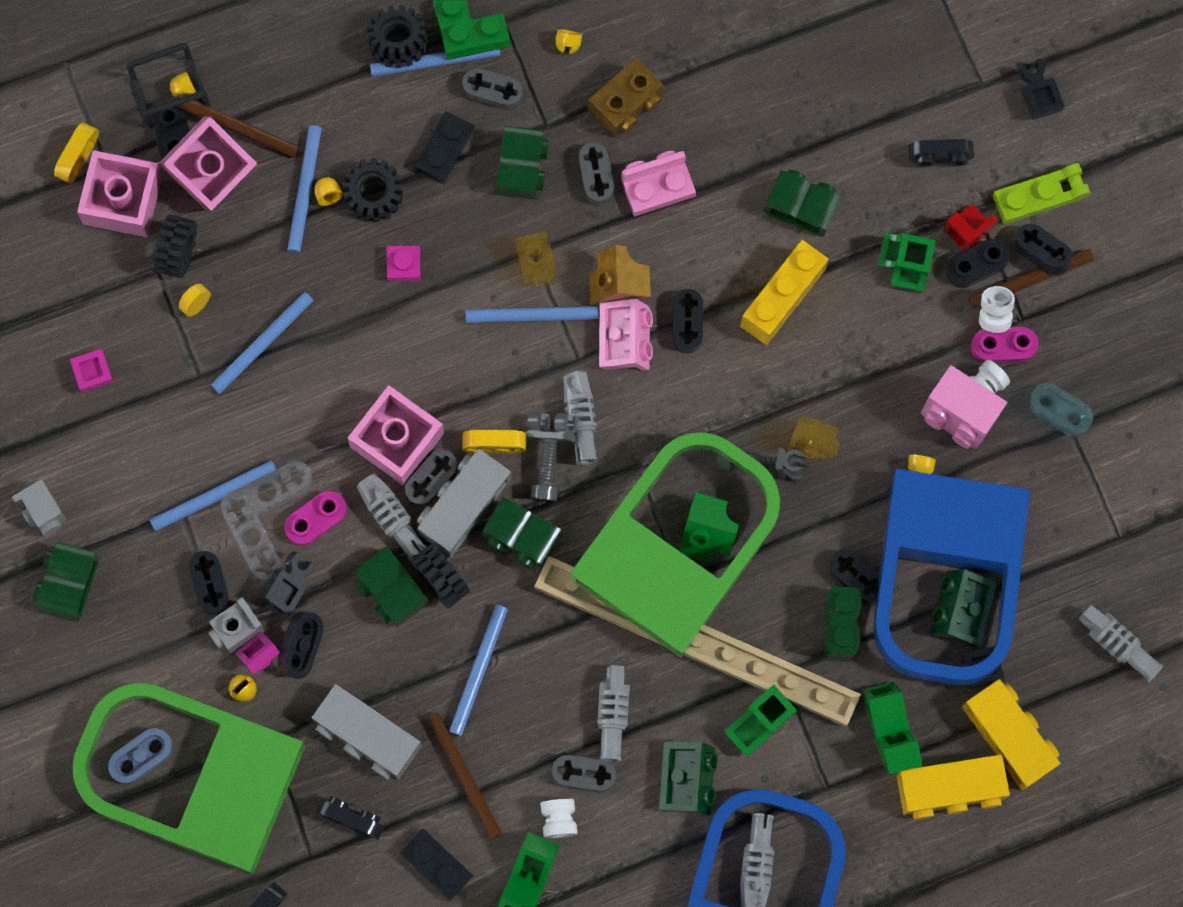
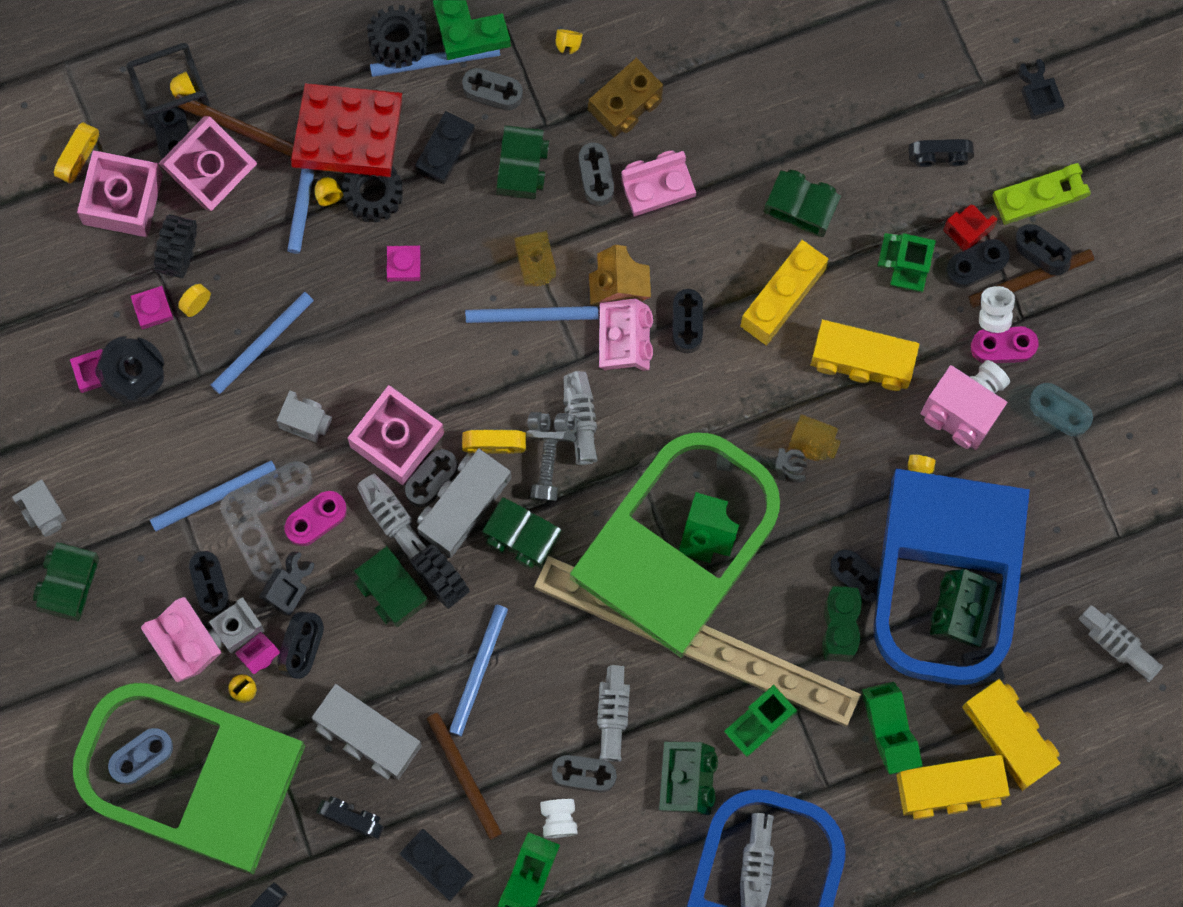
none -> black plate [95,336,165,405]
none -> dark pink plate [130,286,174,330]
none -> bright pink bracket [141,597,221,682]
none -> light grey brick [277,390,332,443]
none -> red plate [291,83,402,177]
none -> yellow brick [810,319,920,391]

